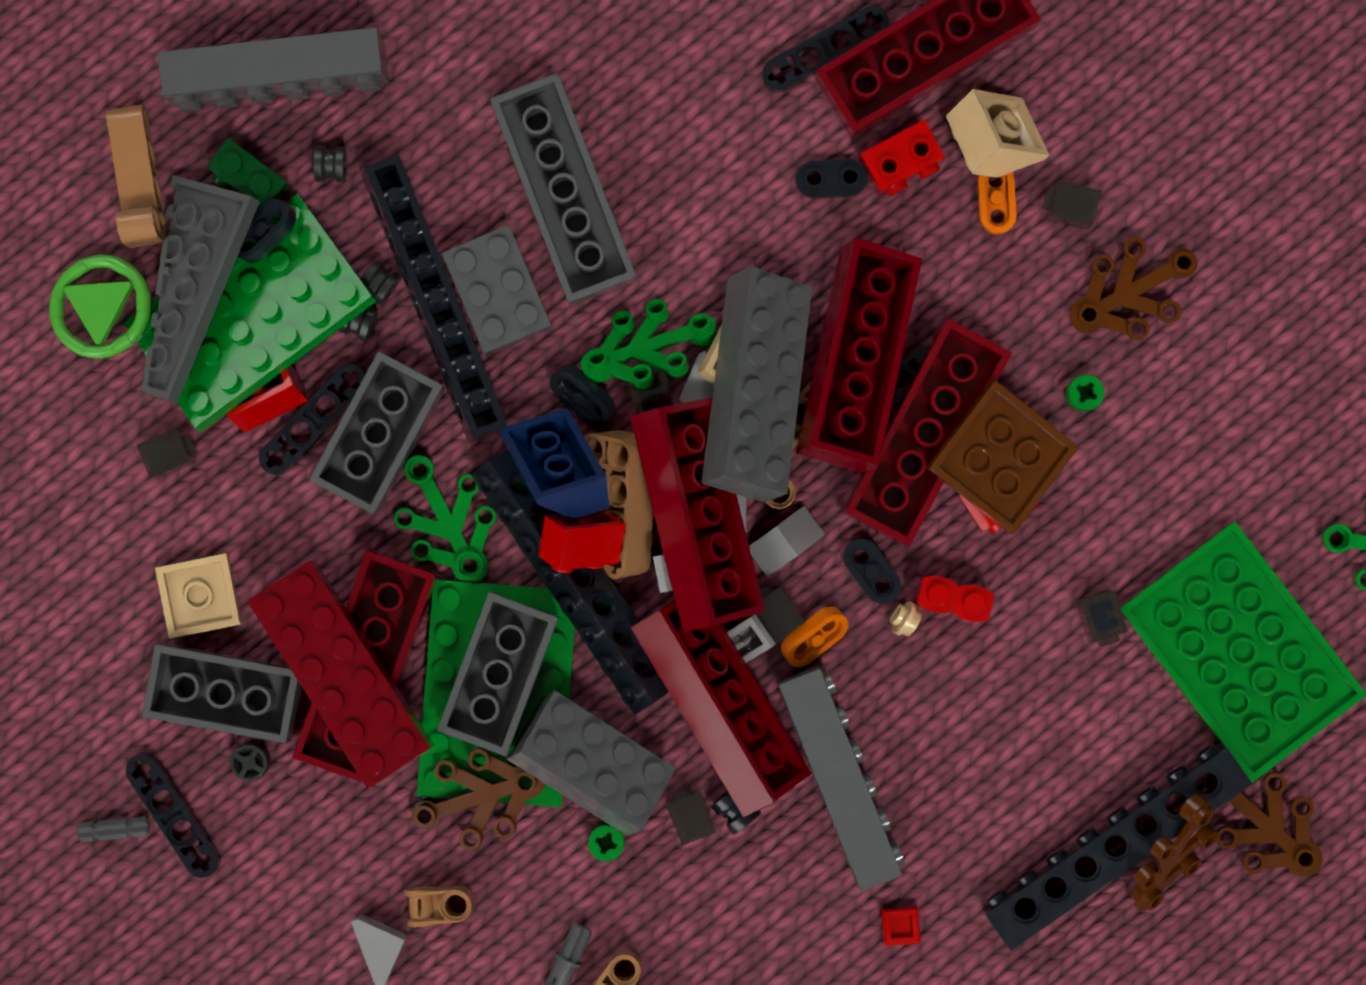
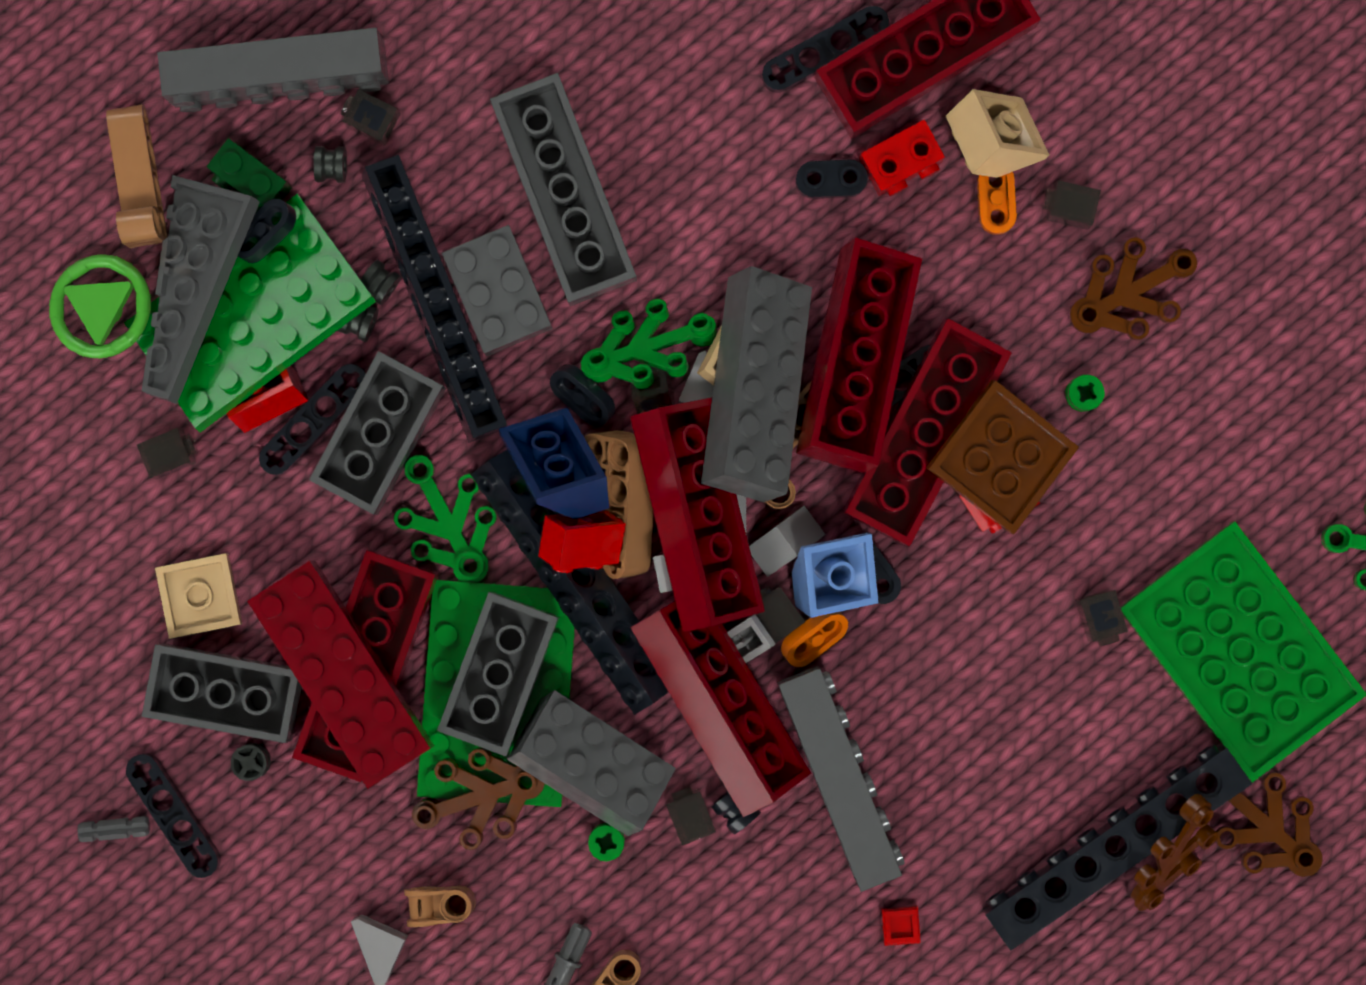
tan plate [890,601,922,637] -> none
red brick [914,576,995,622] -> none
none -> clear smoke brick [341,89,401,146]
none -> medium blue slope [792,532,878,618]

